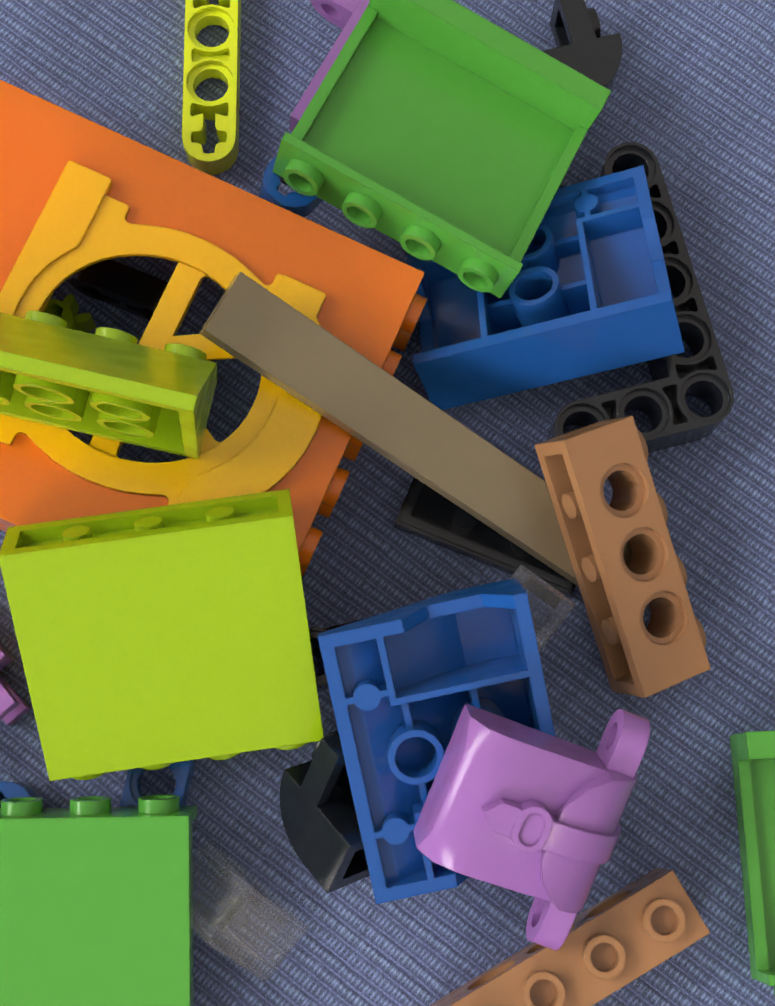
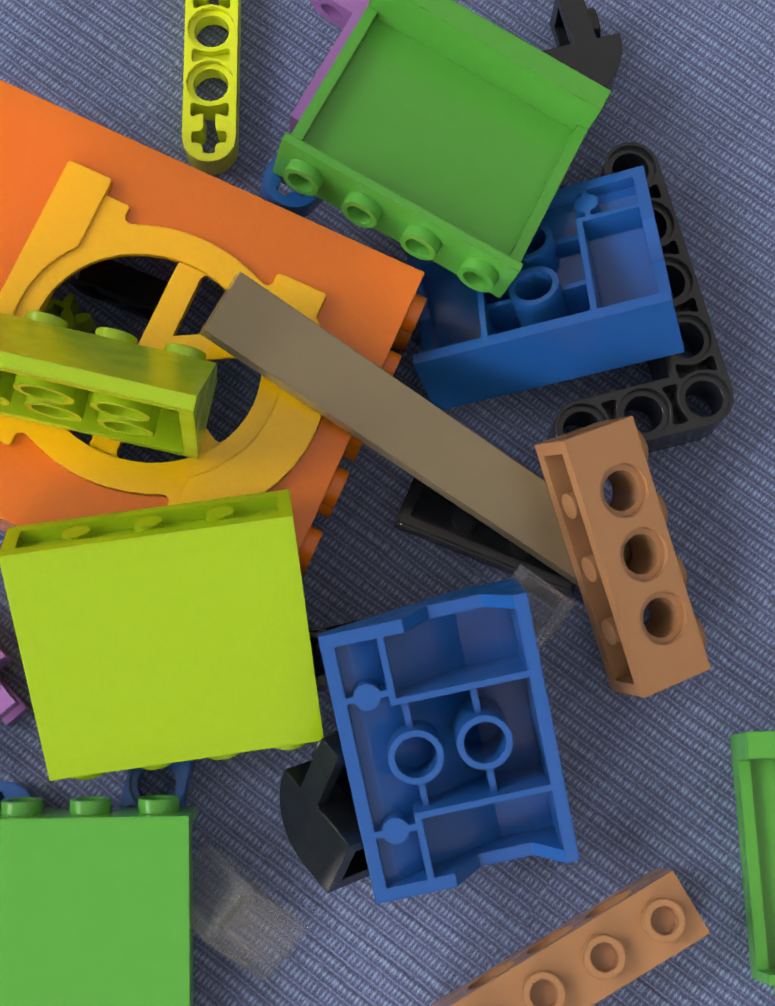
medium lavender piece [413,703,650,950] -> none

